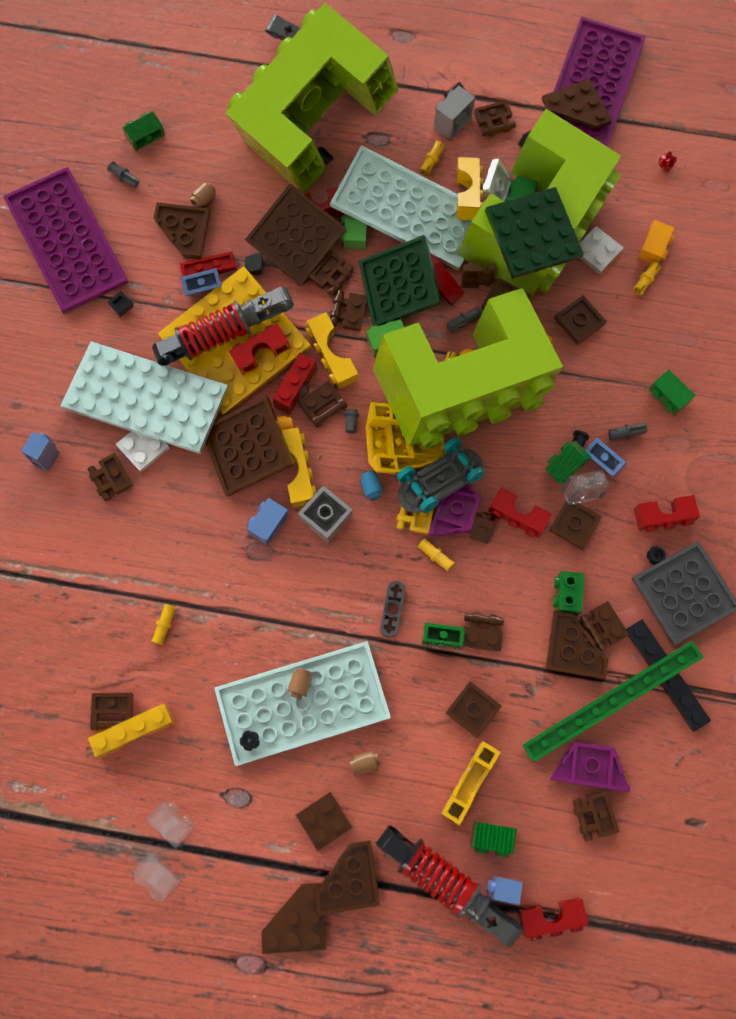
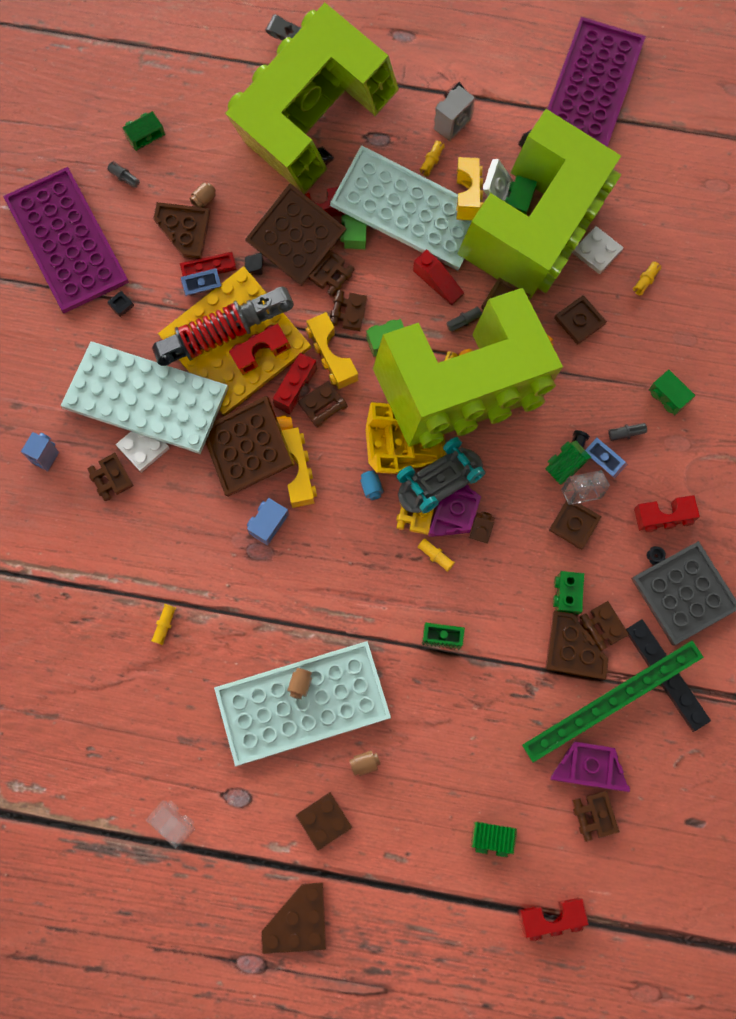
yellow arch [88,703,175,758] -> none
reddish brown plate [90,693,134,730] -> none
clear brick [132,853,182,902] -> none
black plate [240,730,260,751] -> none
light grey brick [298,486,353,544] -> none
reddish brown plate [314,840,380,916] -> none
dark grey pin [344,409,359,434] -> none
dark green plate [358,235,442,326] -> none
piece [376,825,524,948] -> none
dark grey beam [380,581,405,638] -> none
yellow arch [440,741,501,825] -> none
reddish brown plate [445,681,502,738] -> none
reddish brown plate [461,263,496,288] -> none
reddish brown plate [462,612,504,652] -> none
reddish brown plate [473,100,516,137] -> none
dark green plate [485,187,584,279] -> none
medium blue brick [487,875,523,905] -> none
red arch [488,487,552,538] -> none
reddish brown plate [542,79,612,130] -> none
light orange brick [638,220,675,263] -> none
red plate [658,151,677,172] -> none

